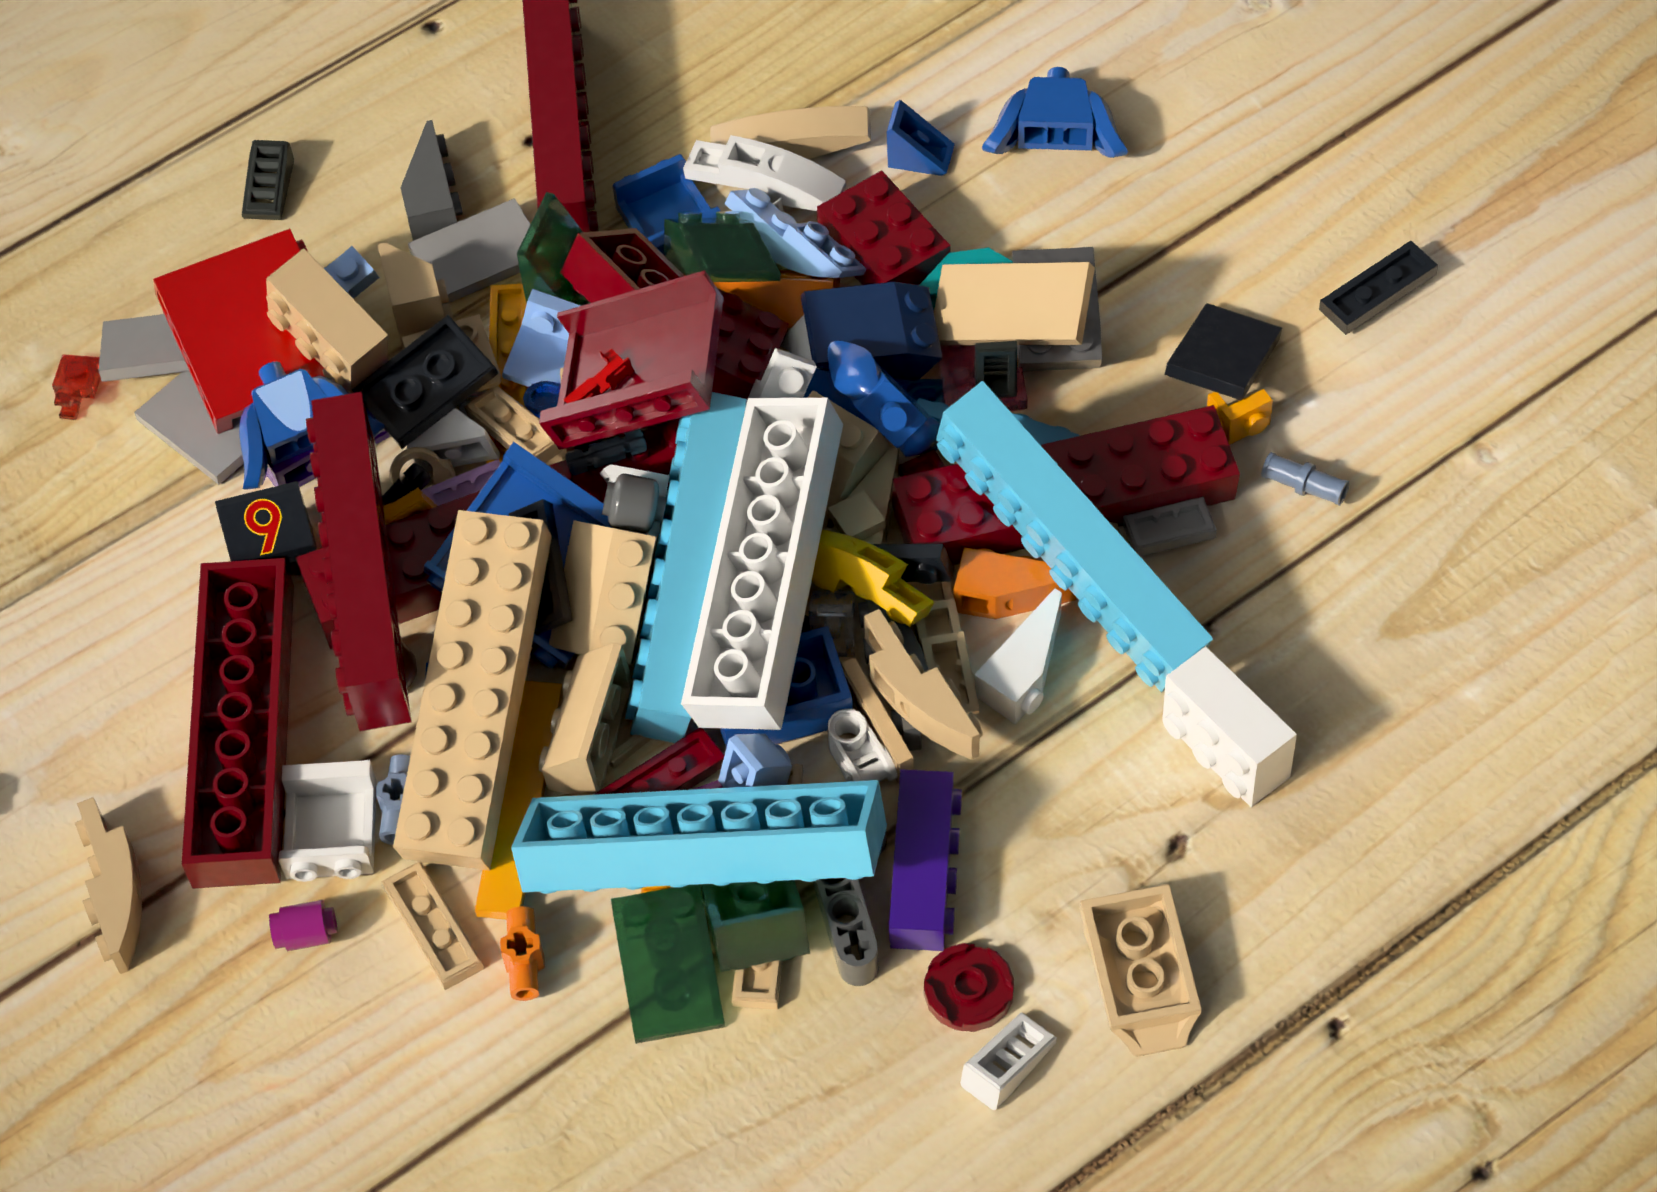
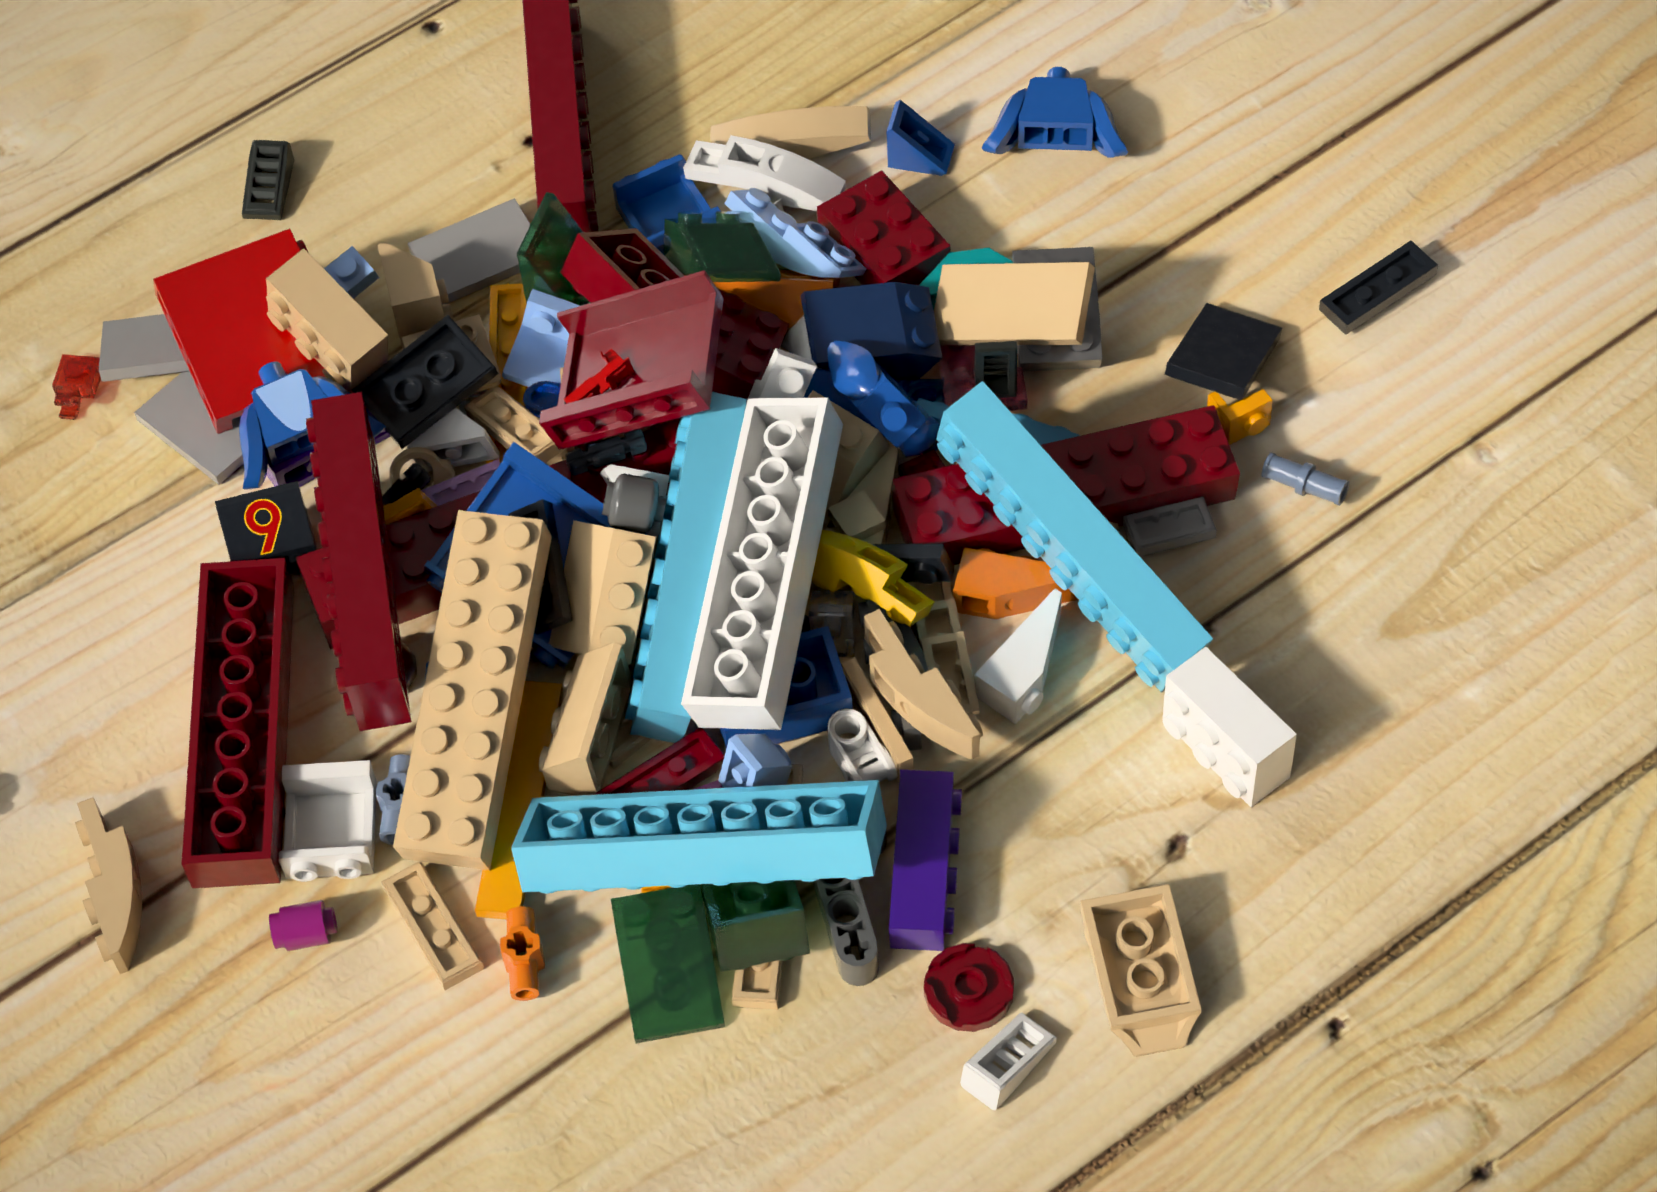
dark grey slope [400,120,463,241] -> none

